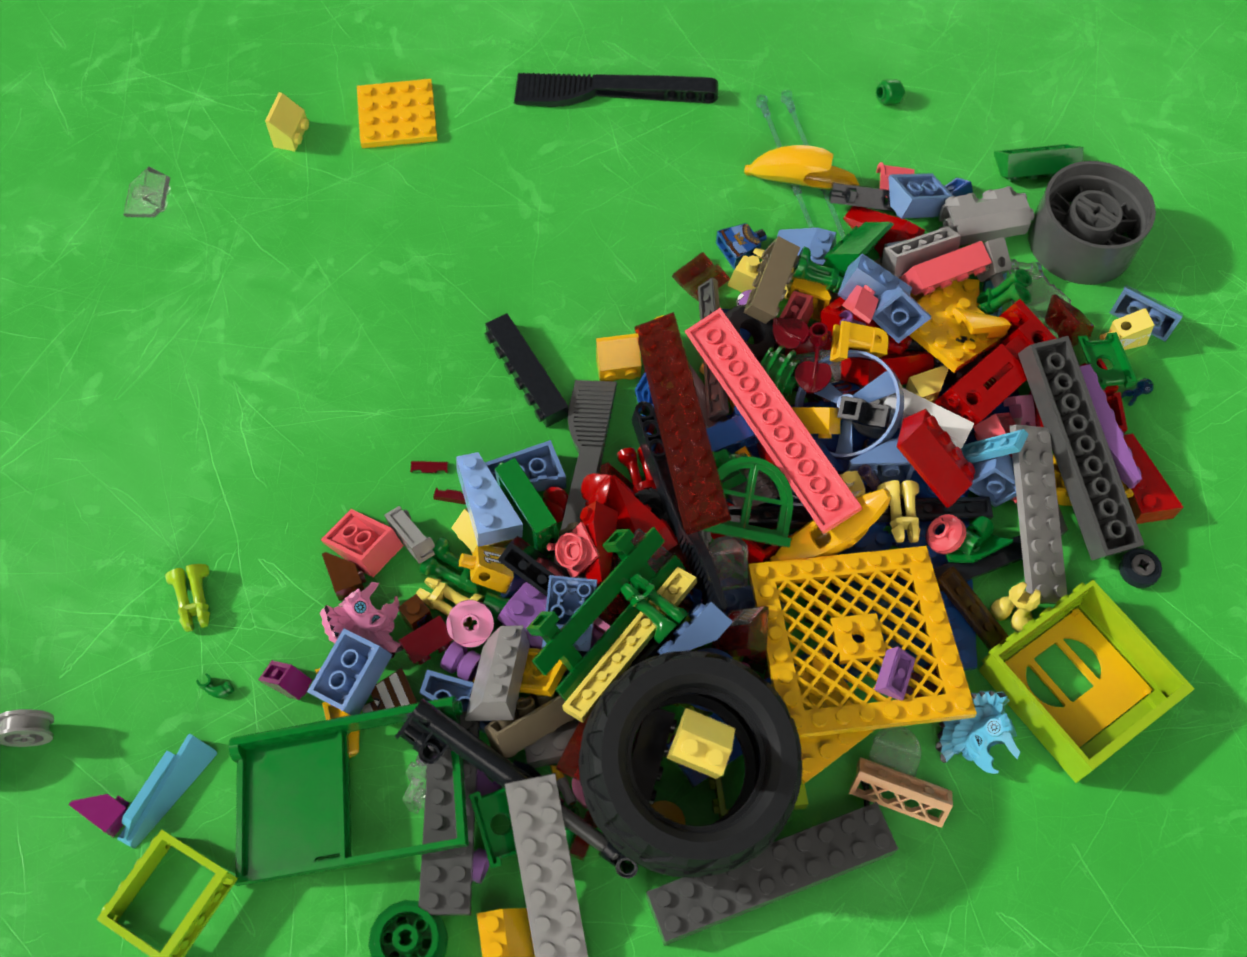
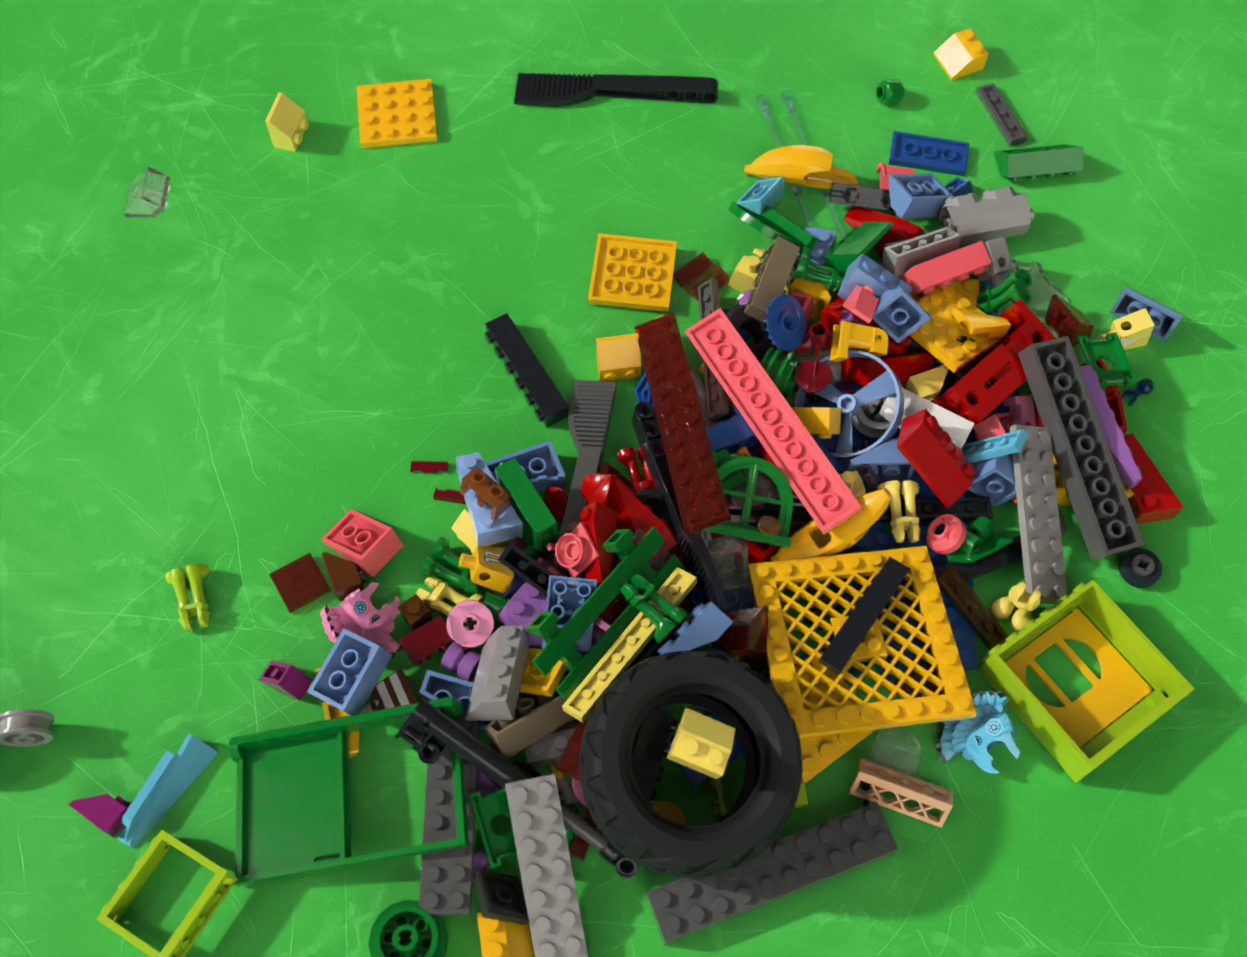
green arm [196,674,234,698] -> none
light grey container [384,506,435,564] -> none
clear slope [402,756,427,814] -> none
torso [716,223,767,270] -> none
black slope [837,396,892,429] -> none
medium lavender slope [874,646,915,700] -> none
dark grey wheel [1028,161,1156,285] -> none
none -> clear red tile [269,553,331,613]
none -> dark orange window [460,467,511,521]
none -> pearl dark grey tile [473,868,529,925]
none -> yellow plate [588,233,677,312]
none -> green window [728,202,818,253]
none -> medium azure slope [736,176,785,215]
none -> clear orange piece [758,516,781,535]
none -> blue gear [764,294,806,351]
none -> black tile [819,557,910,675]
none -> blue tile [889,131,969,177]
none -> yellow slope [934,28,989,80]
none -> dark grey tile [976,83,1028,147]

